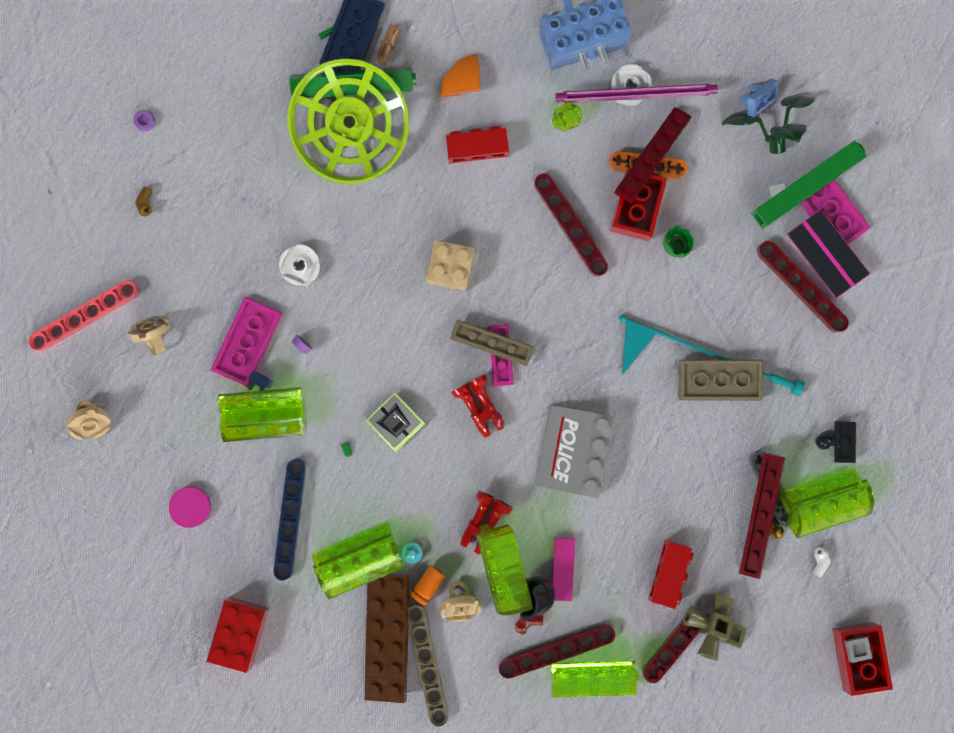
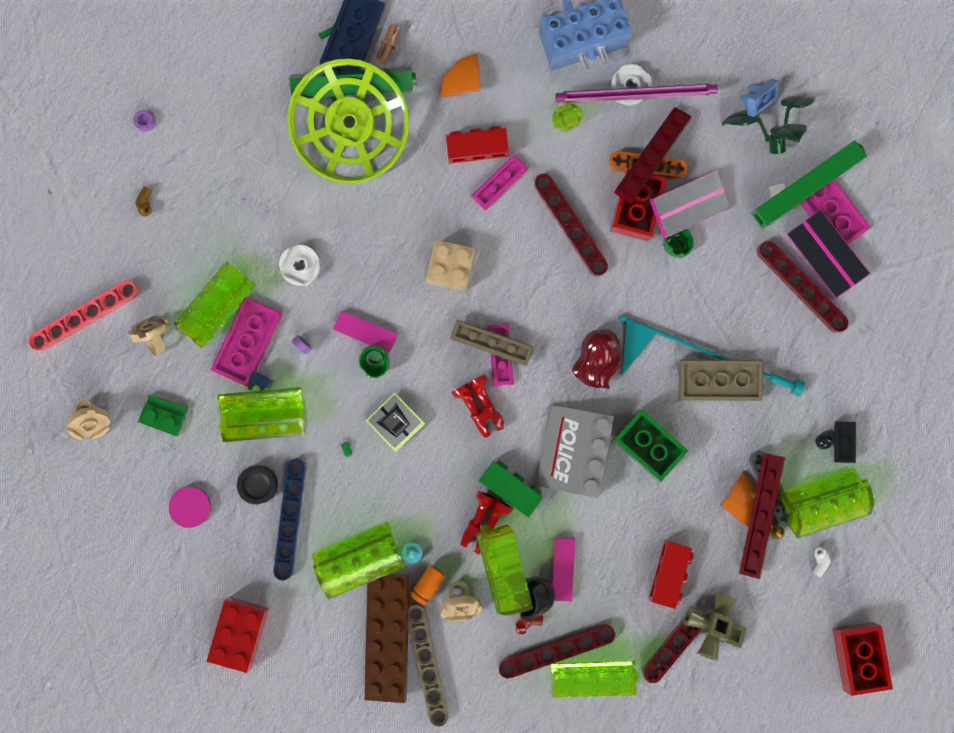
light grey tile [844,636,872,663] -> none
none -> green plate [138,394,188,436]
none -> clear neon green brick [174,261,256,348]
none -> black tyre [236,465,278,505]
none -> dark pink tile [333,311,398,353]
none -> green hair [359,345,390,378]
none -> dark pink tile [471,155,528,211]
none -> green brick [478,460,543,518]
none -> dark red piece [572,329,622,389]
none -> green brick [612,409,688,482]
none -> tile [649,170,730,238]
none -> orange brick [720,473,756,527]

